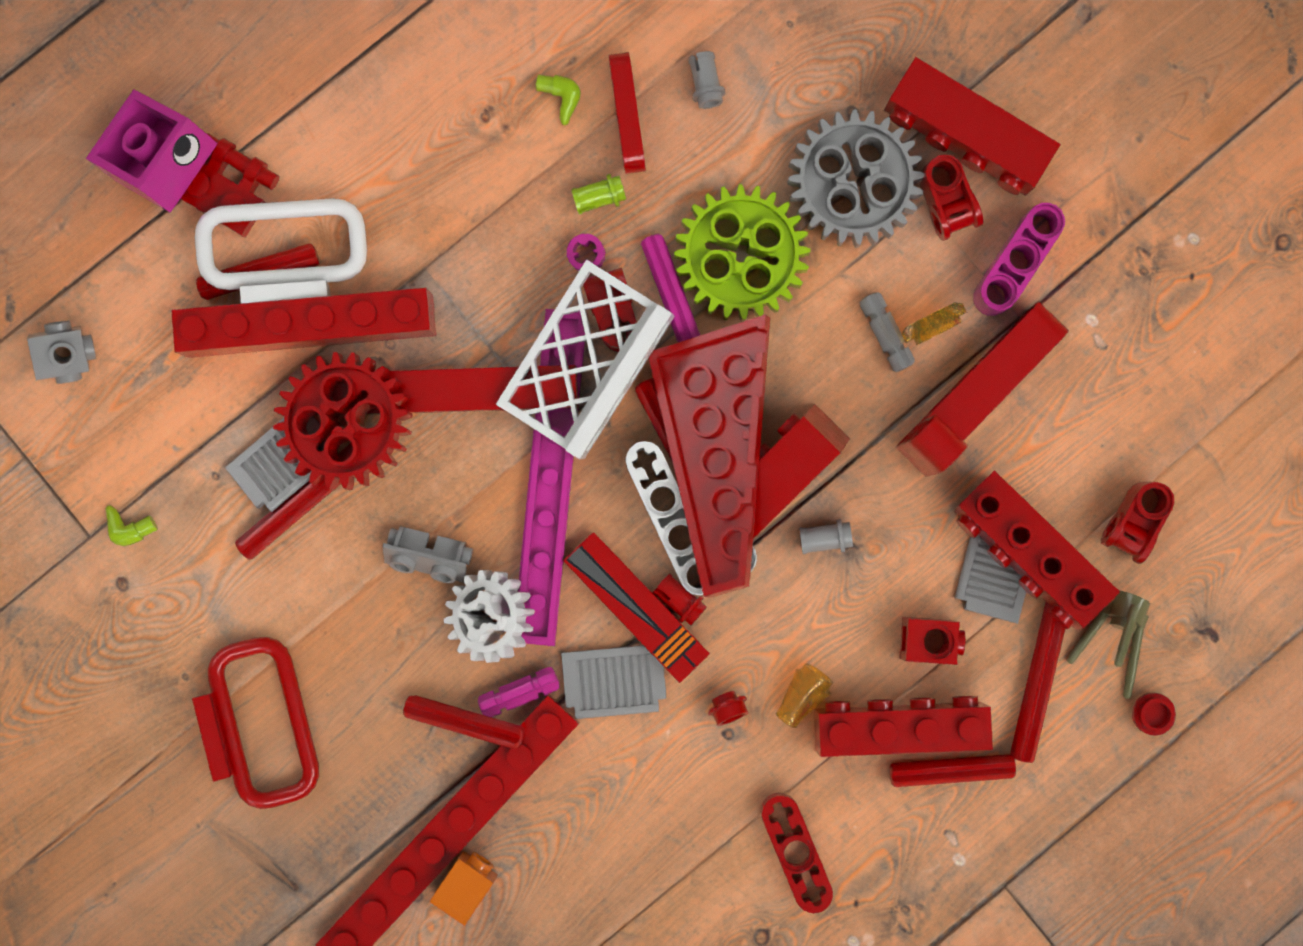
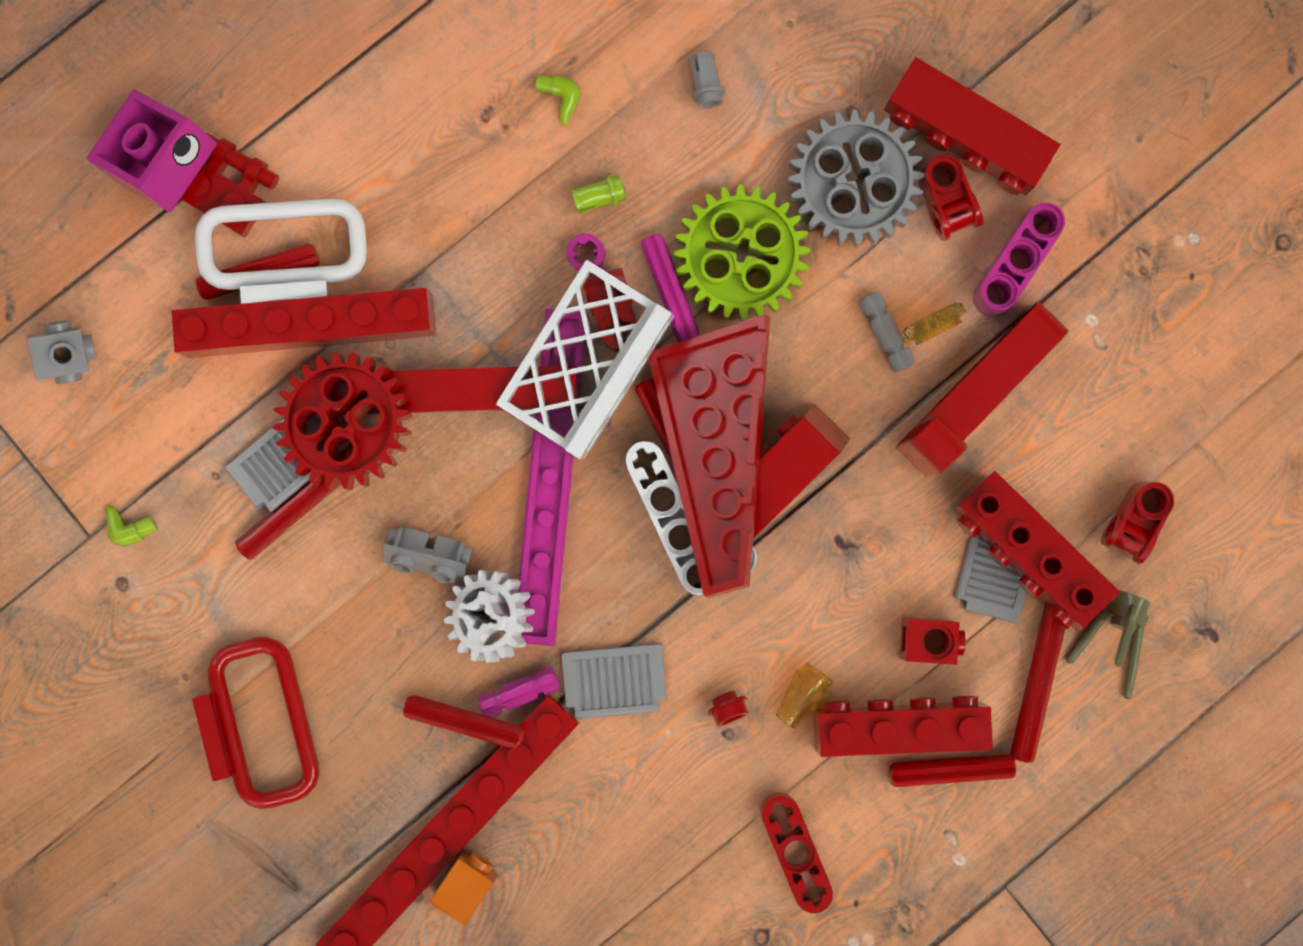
red tile [563,532,710,683] -> none
red beam [608,52,646,174] -> none
red pin [653,573,707,626] -> none
light grey pin [799,519,853,554] -> none
red plate [1132,693,1176,736] -> none

